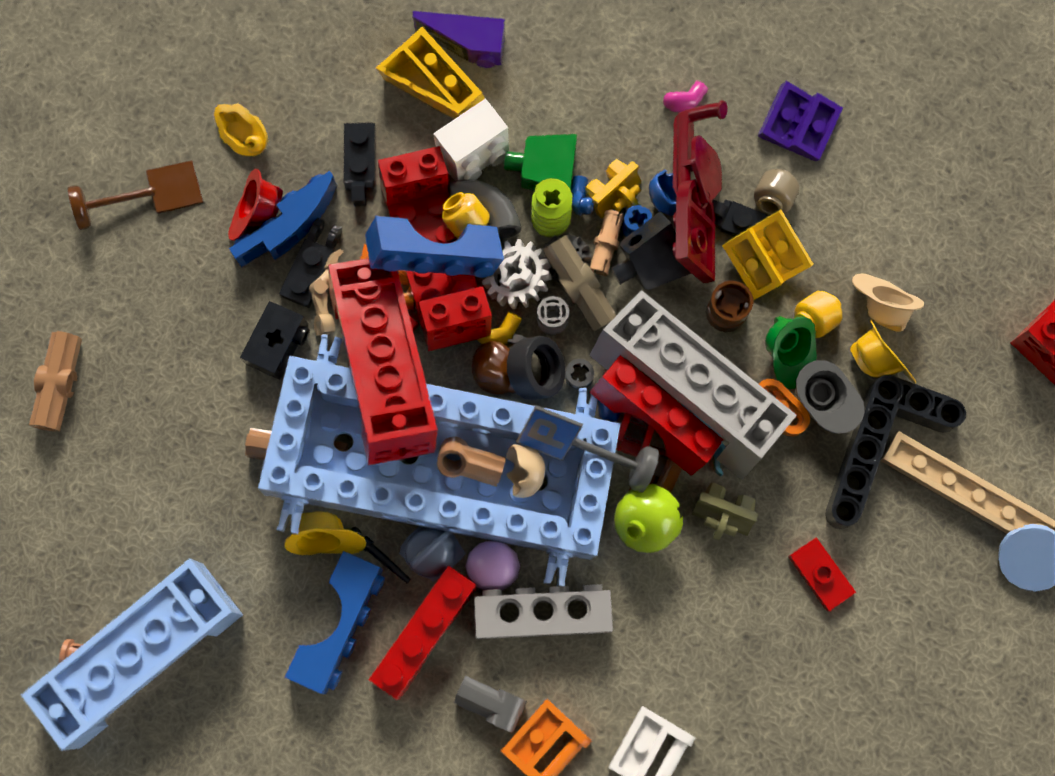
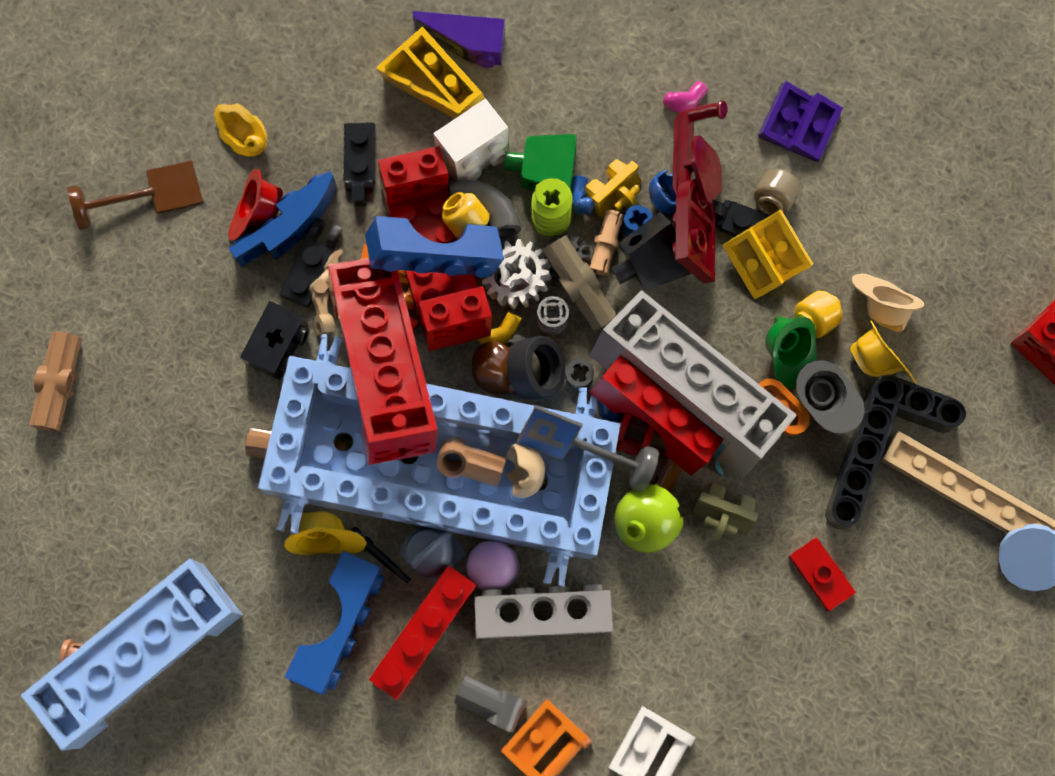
reddish brown wheel [706,280,753,332] -> none

